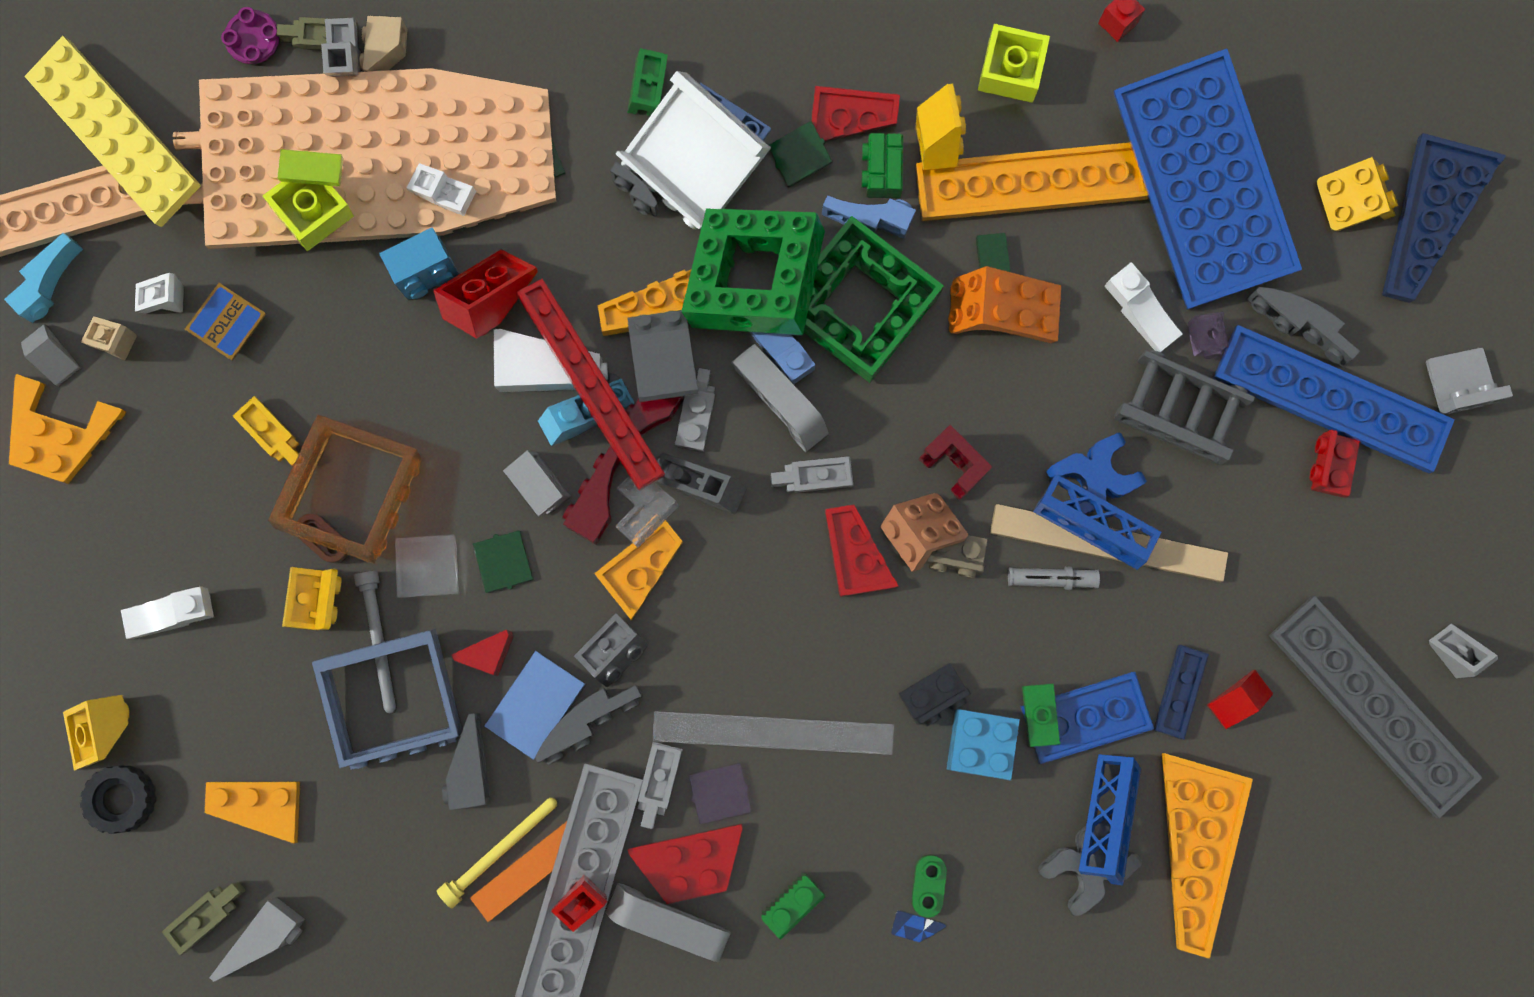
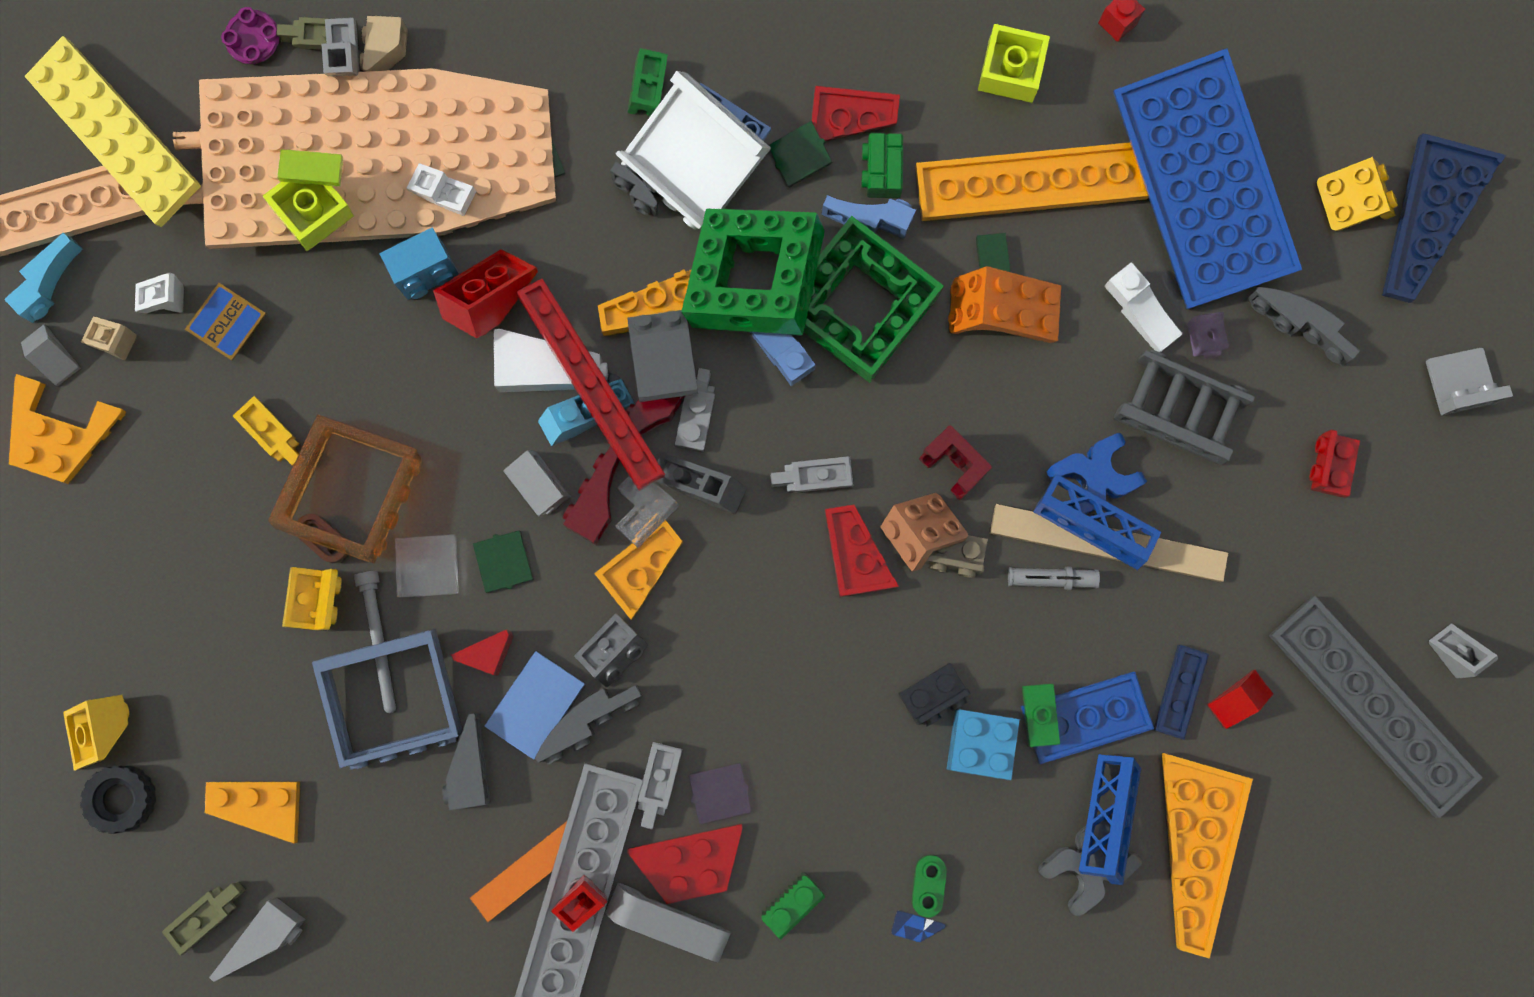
white slope [121,586,214,640] -> none
light yellow piece [436,798,557,909] -> none
clear tile [653,711,894,755] -> none
light grey beam [731,344,829,452] -> none
yellow slope [916,84,966,170] -> none
blue plate [1213,325,1455,474] -> none

